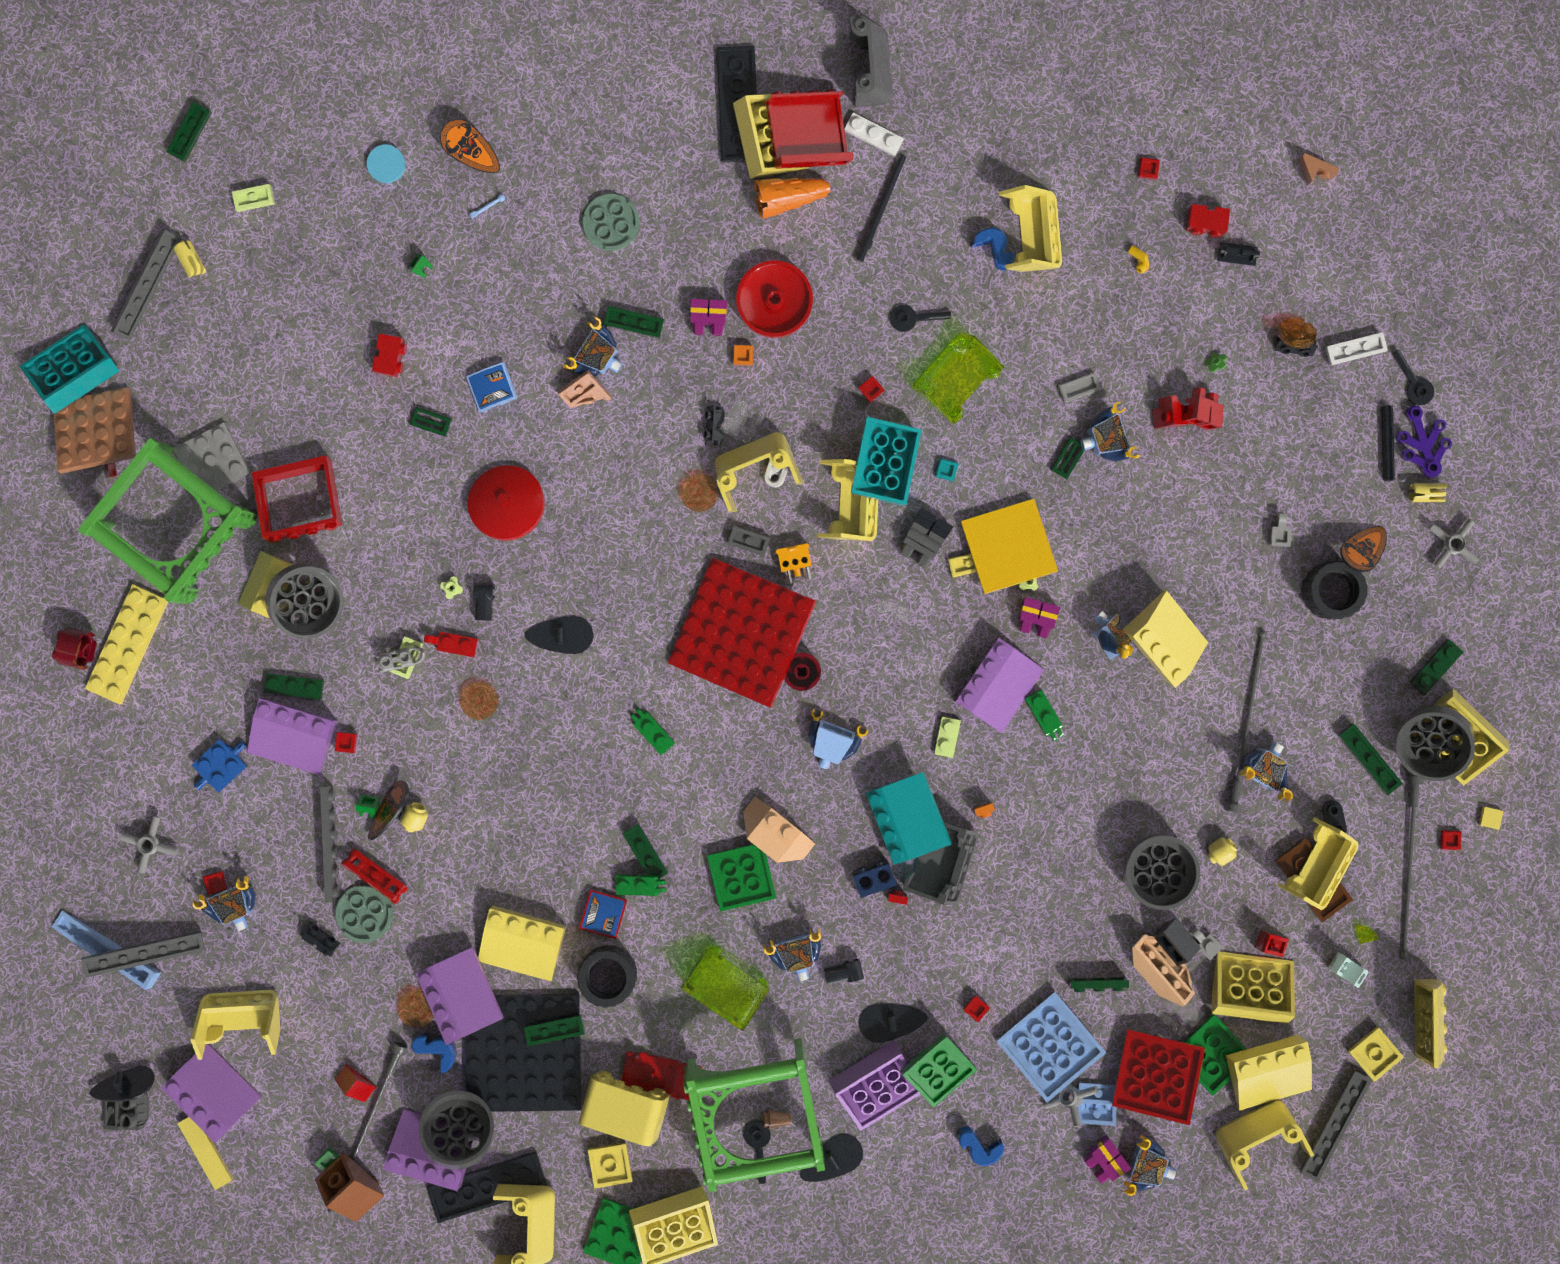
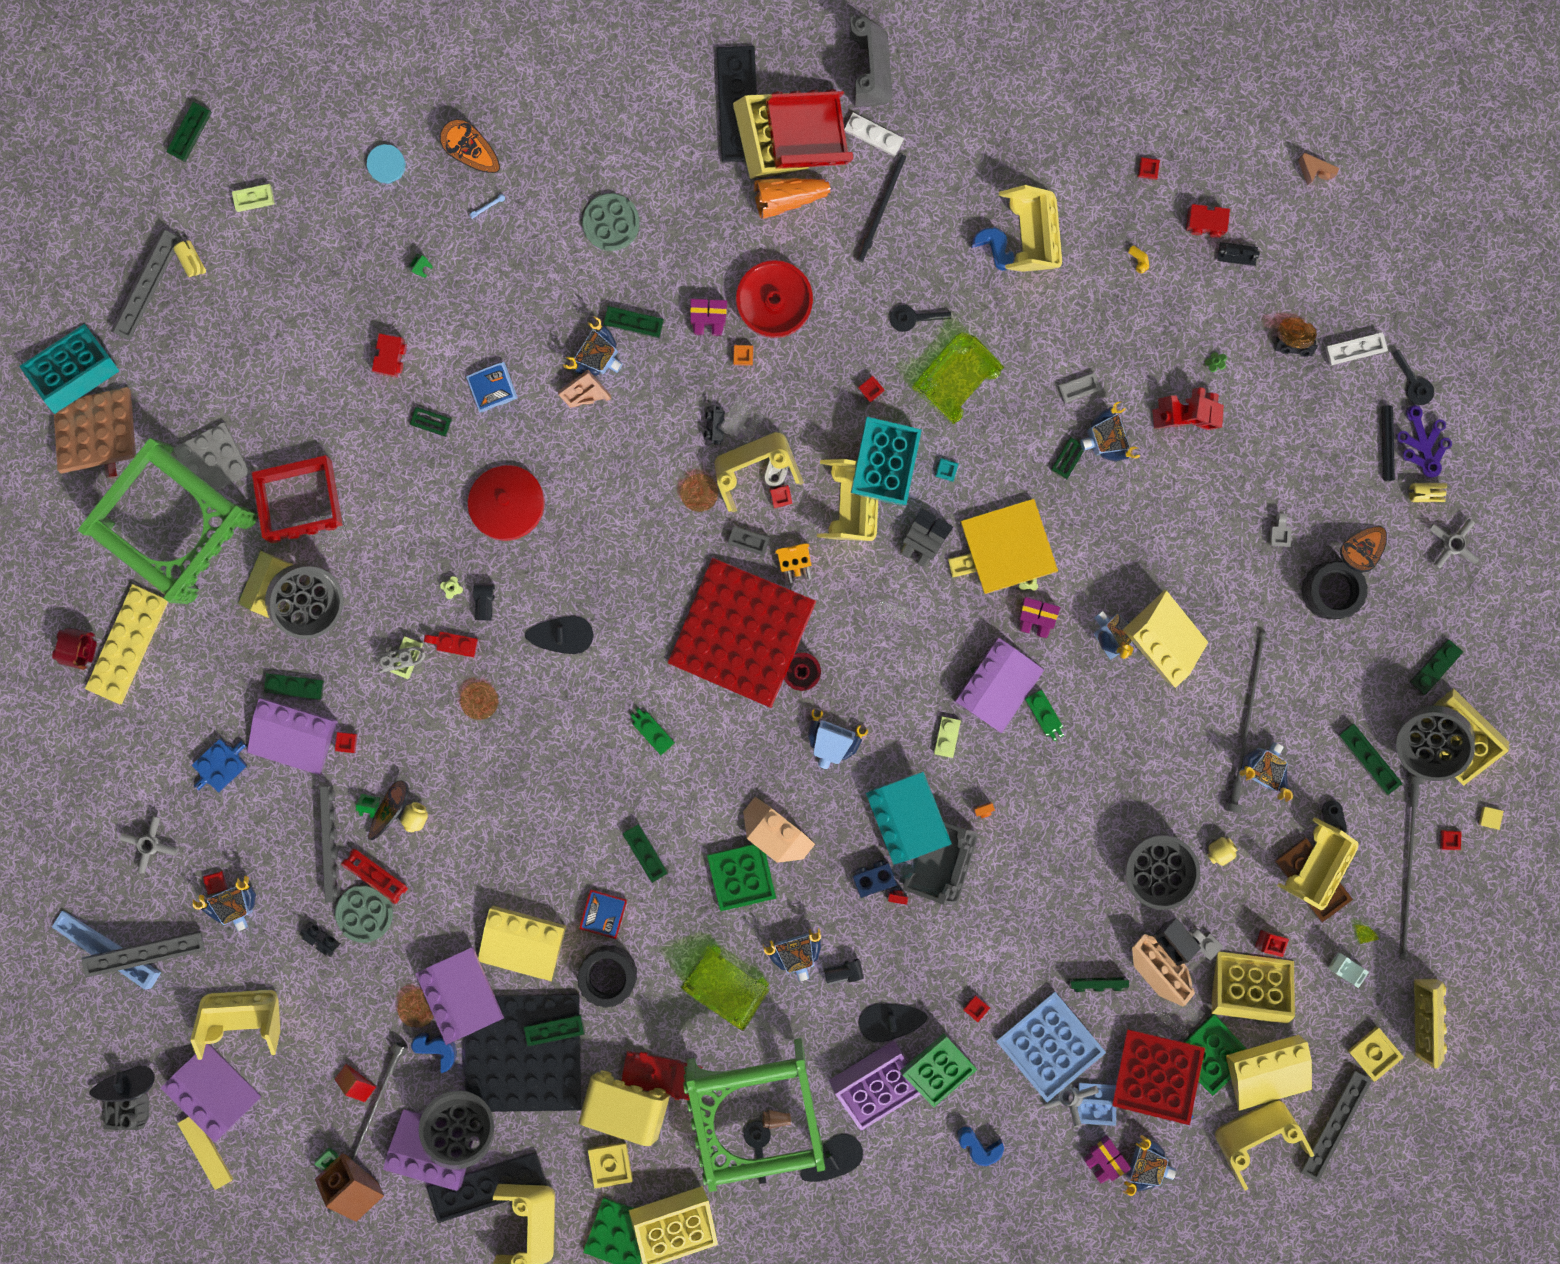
green hinge [615,874,666,896] -> none
none -> red plate [769,484,793,508]

